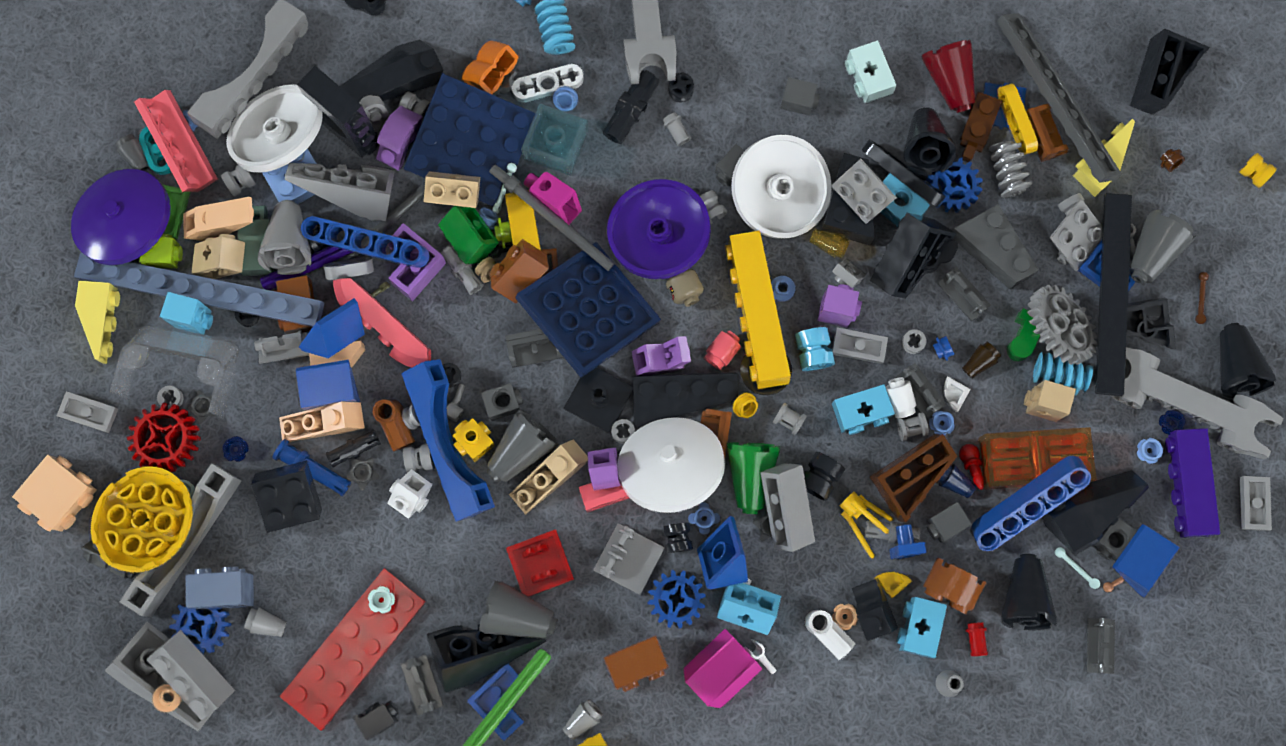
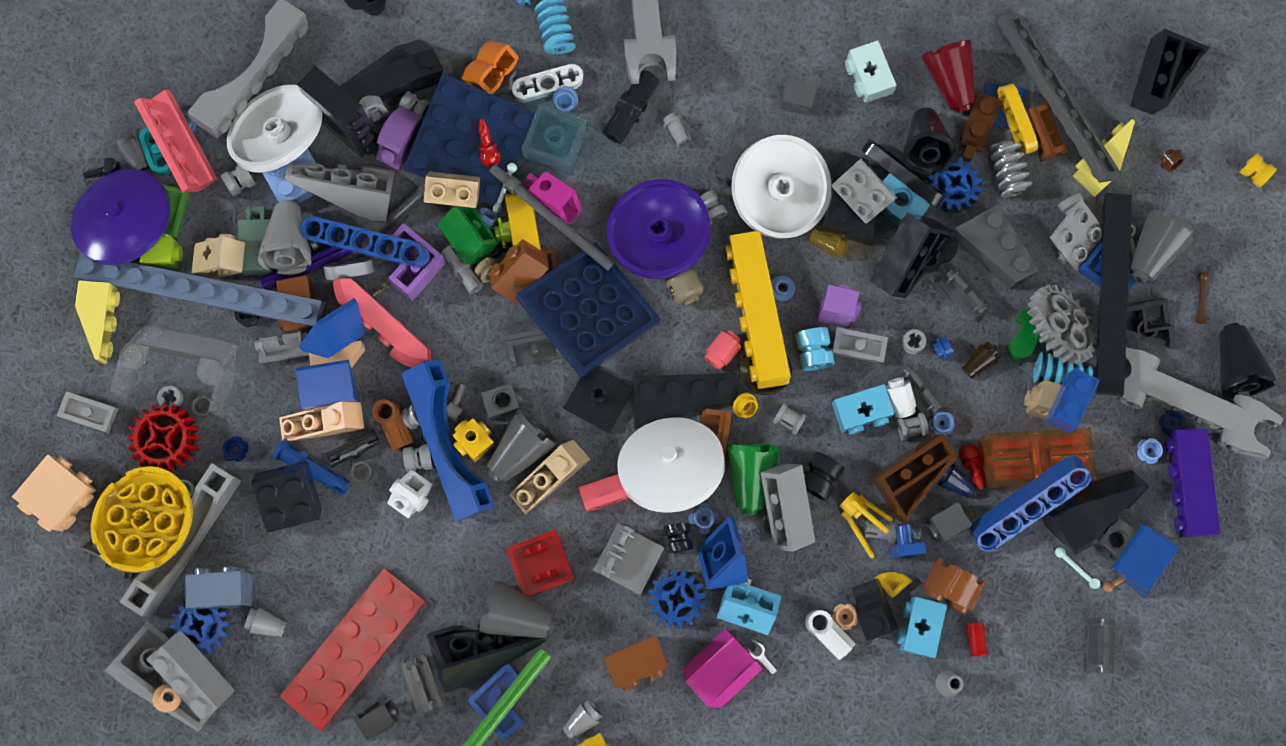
medium azure brick [160,292,213,335] -> none
light nougat slope [183,197,254,241] -> none
light aqua plate [368,587,395,614] -> none
black bush [443,363,462,388] -> none
medium lavender brick [588,448,621,491] -> none
light grey bush [611,419,635,444] -> none
medium lavender brick [632,336,691,376] -> none
black wheel [668,72,694,103] -> none
light grey plate [832,259,866,288] -> none
white tile [943,377,971,412] -> none
black cone [1001,553,1057,630] -> none
light grey plate [1240,476,1272,531] -> none
none -> black hand [83,158,120,179]
none -> red bar [478,119,500,168]
none -> blue brick [1045,369,1100,433]

